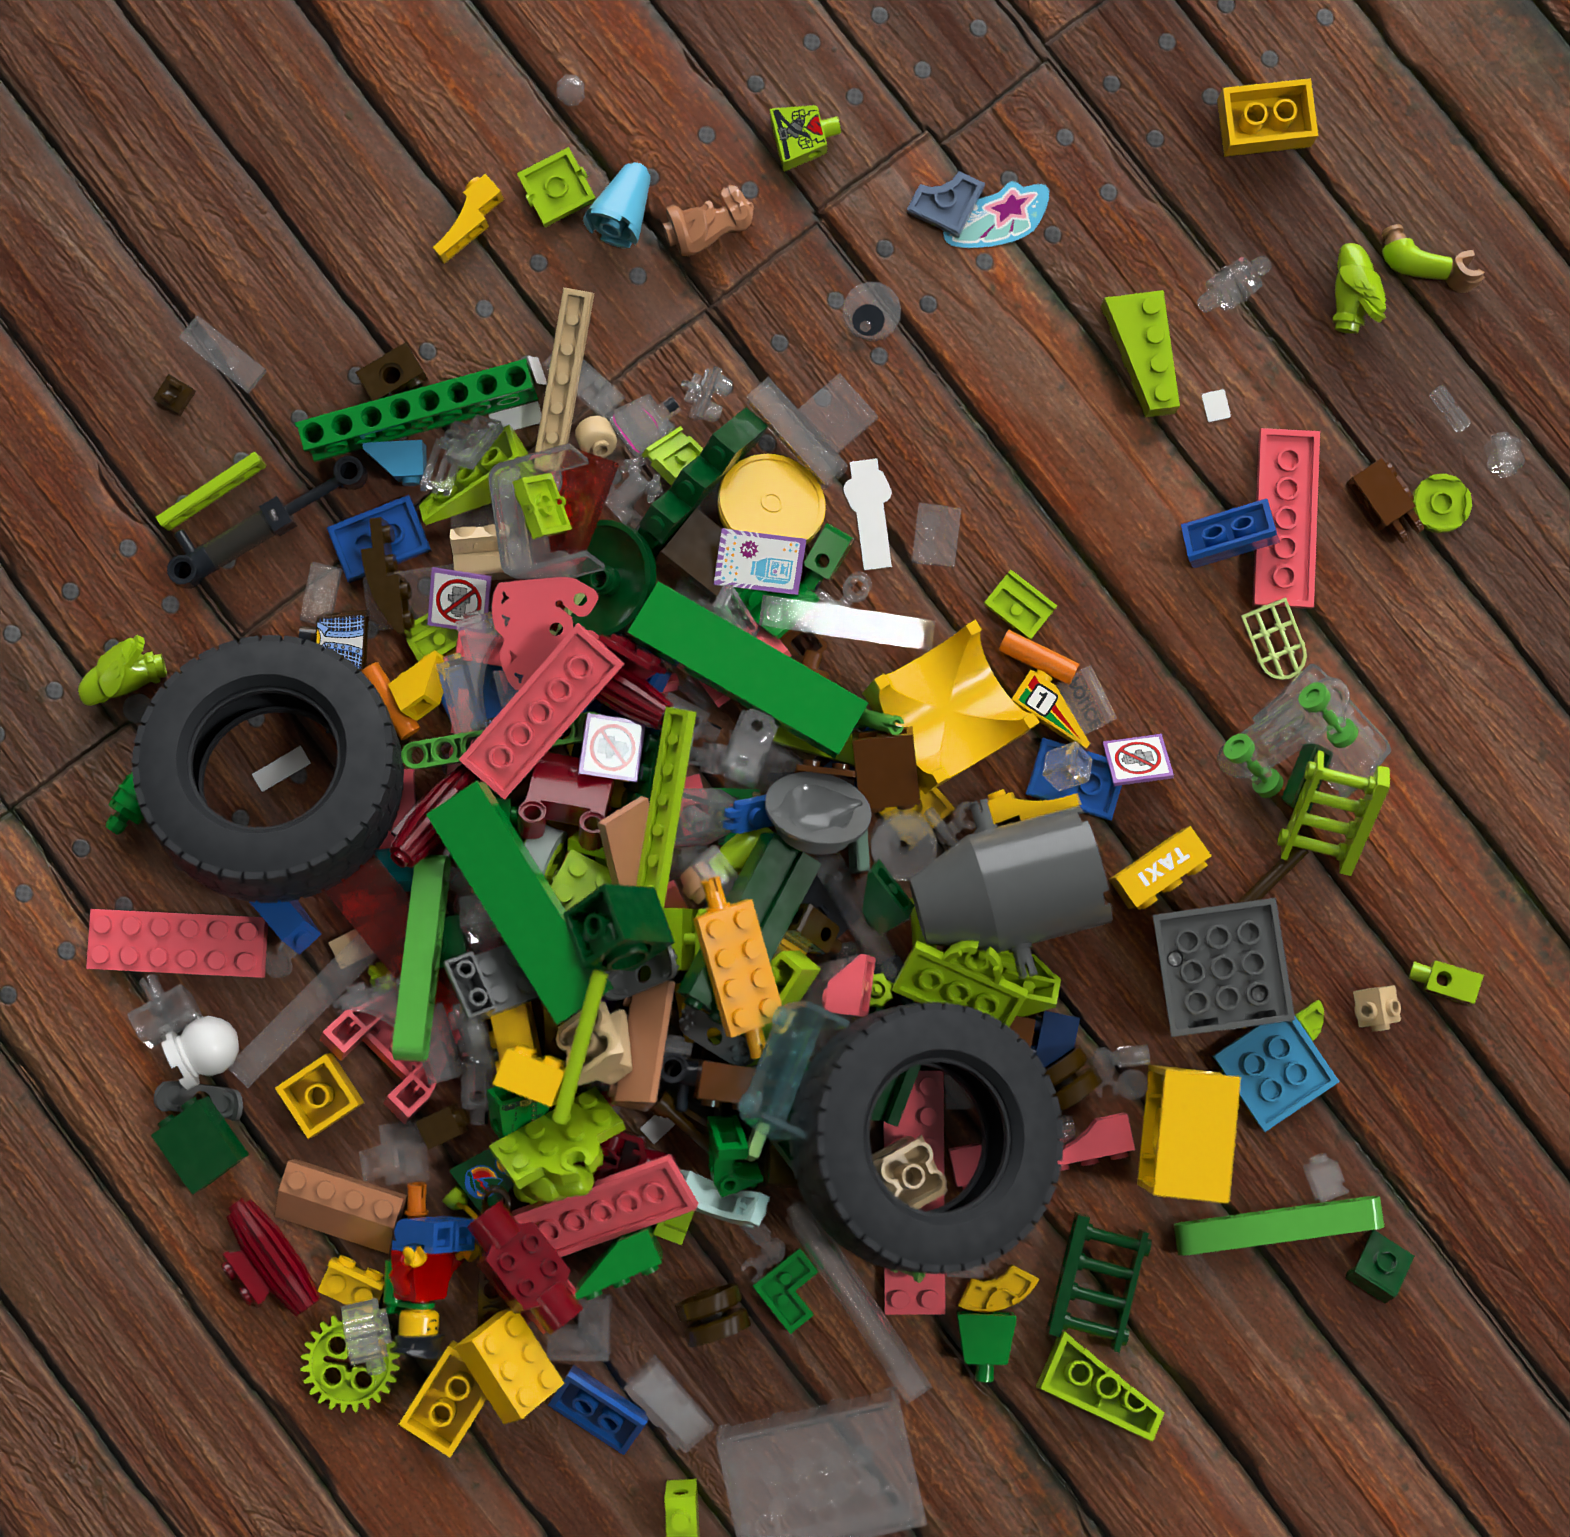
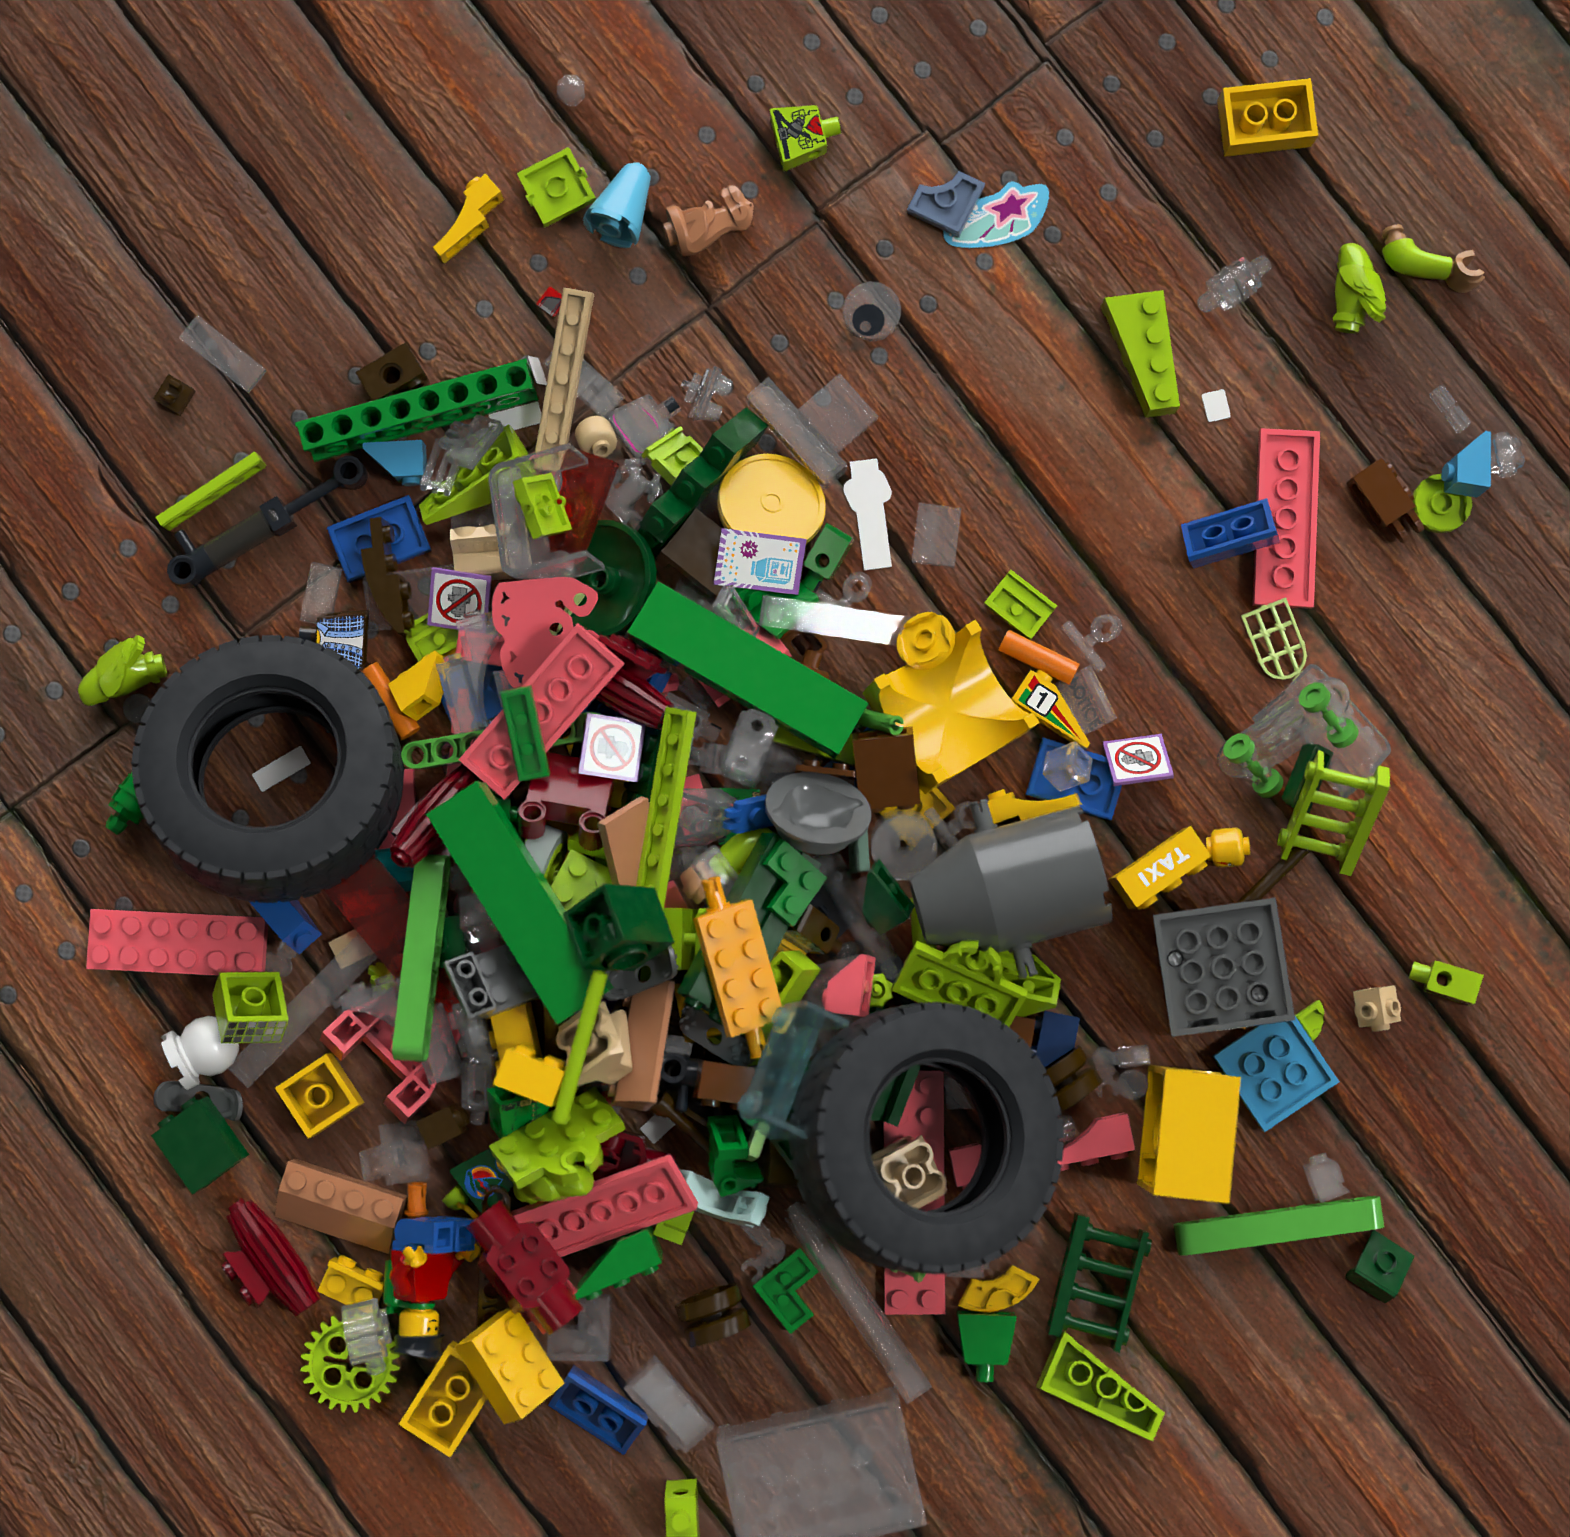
clear brick [127,974,203,1048] -> none
none -> lime brick [212,972,289,1044]
none -> green tile [500,685,550,782]
none -> sticker [536,287,562,317]
none -> green plate [762,840,827,926]
none -> yellow tile [897,612,955,670]
none -> clear piece [1061,614,1122,672]
none -> yellow head [1206,827,1250,868]
none -> dark azure slope [1441,431,1491,497]

